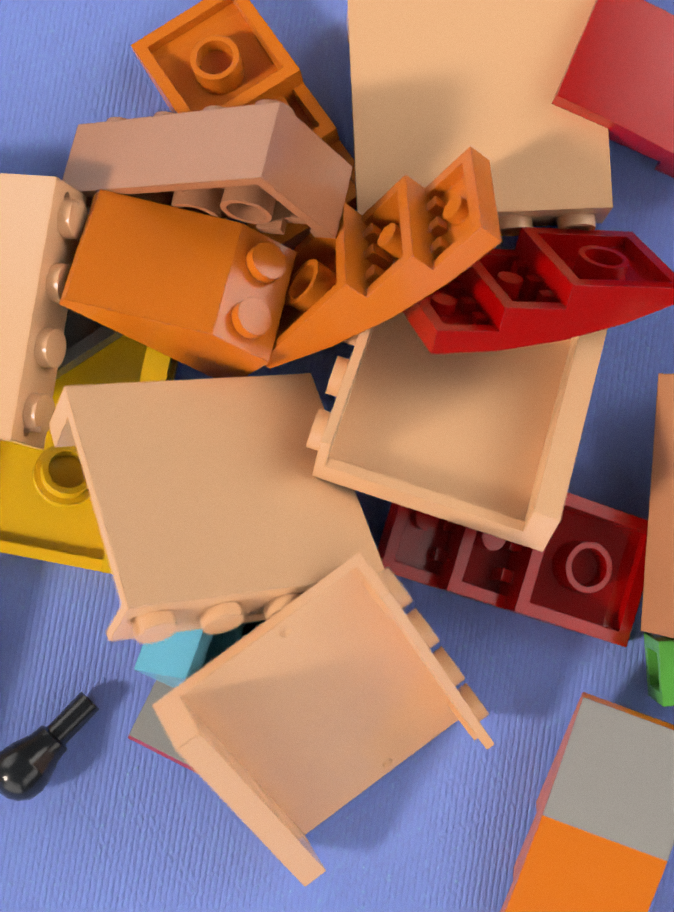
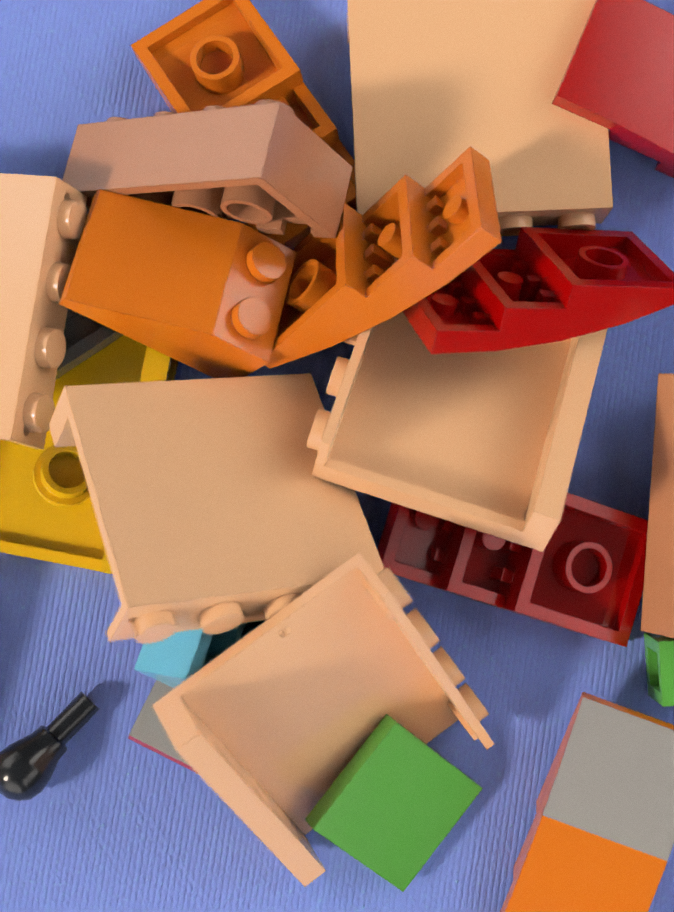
none -> bright green tile [305,714,483,892]

